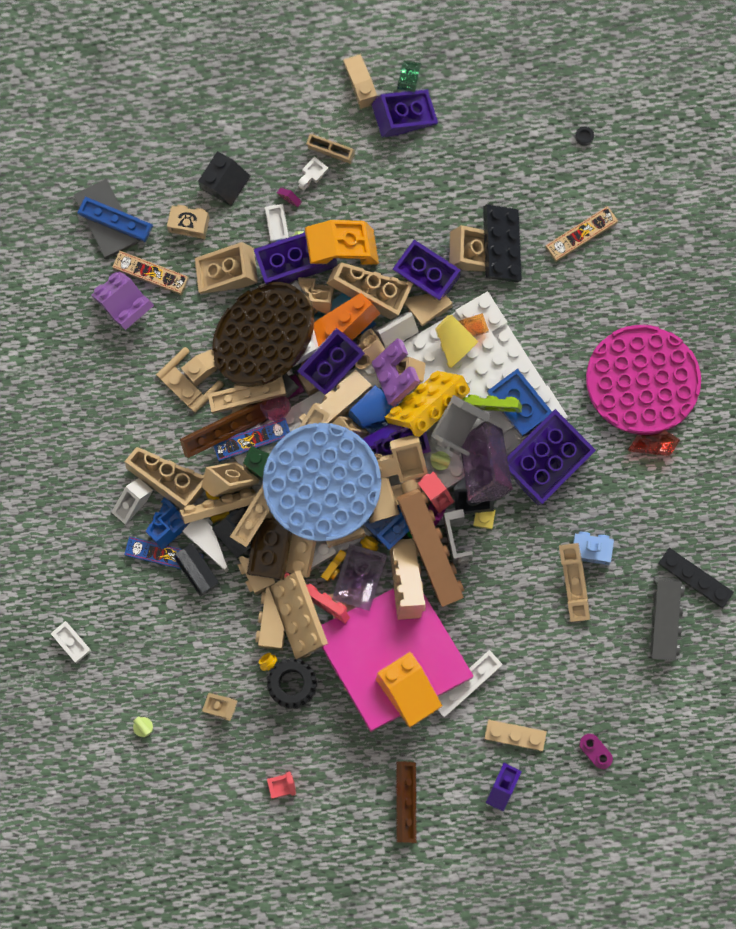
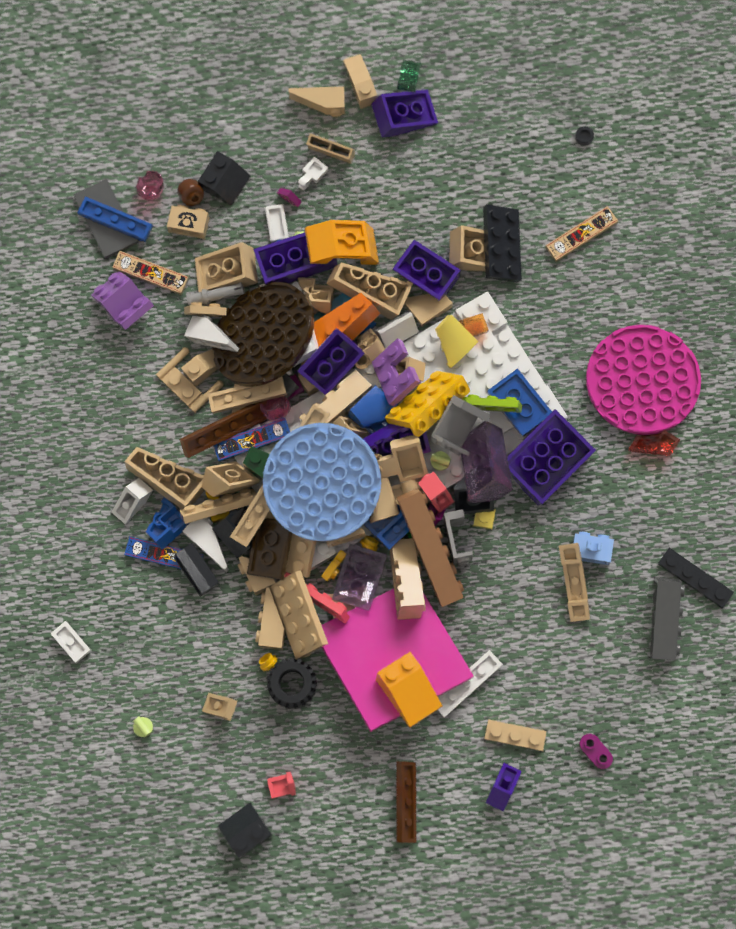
none -> clear pink hair [136,171,164,200]
none -> reddish brown head [177,179,204,206]
none -> tan plate [184,302,226,317]
none -> white slope [184,315,239,352]
none -> light grey pin [186,282,245,306]
none -> black slope [218,802,273,859]
none -> tan slope [289,87,345,117]

